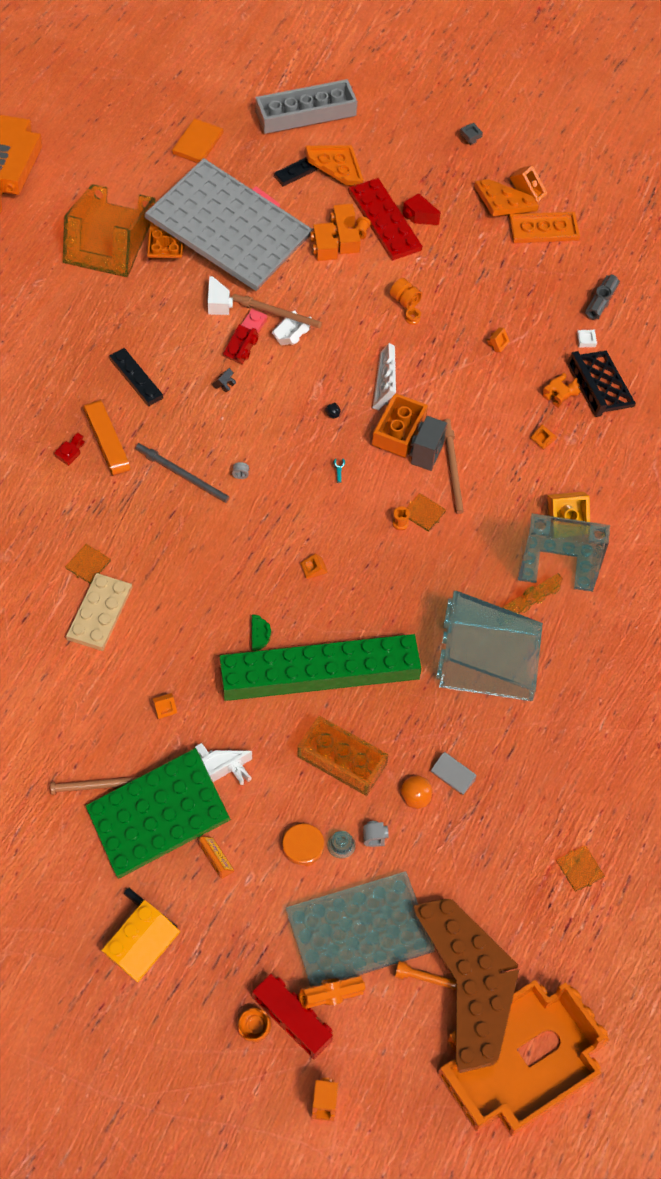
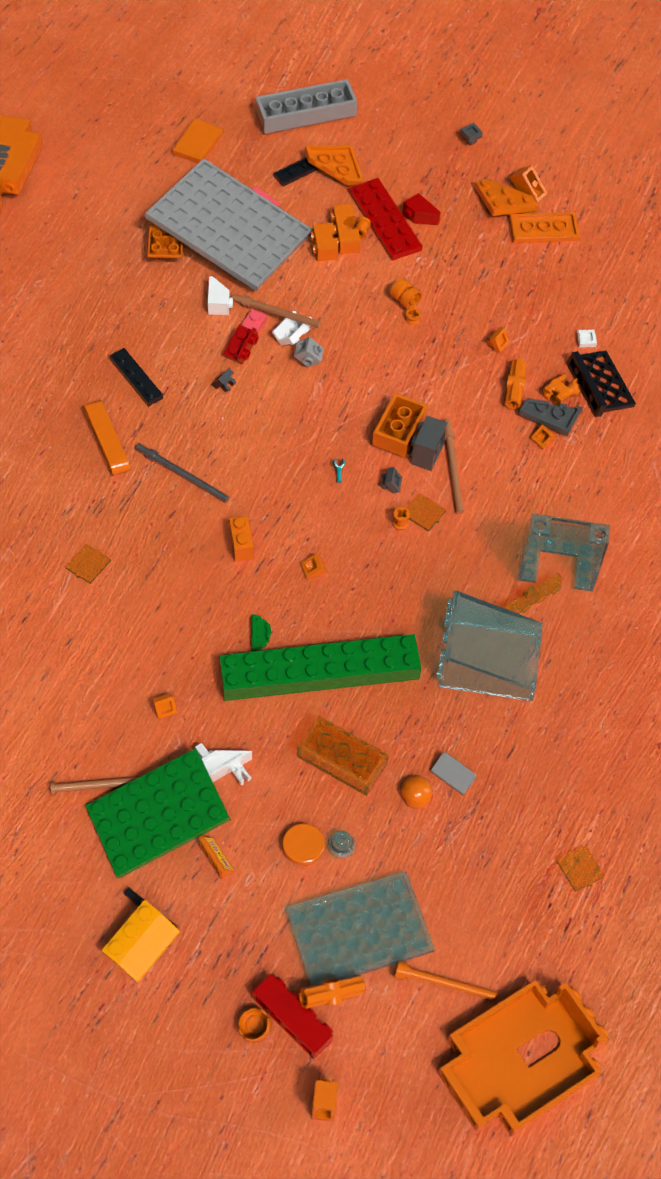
red plate [54,433,85,466] -> none
clear yellow windscreen [63,184,156,278] -> none
tan plate [66,573,133,651] -> none
light grey bush [232,462,249,479] -> none
black hinge [325,403,341,419] -> none
light grey plate [363,821,389,847] -> none
white wing [373,343,396,411] -> none
dark orange wing [413,899,520,1073] -> none
light orange slope [547,491,591,536] -> none
dark grey piece [585,274,620,320] -> none
none -> orange brick [229,515,254,562]
none -> light grey brick [294,337,324,368]
none -> dark grey tile [380,467,402,493]
none -> orange piece [505,358,527,410]
none -> dark grey wing [519,398,583,436]

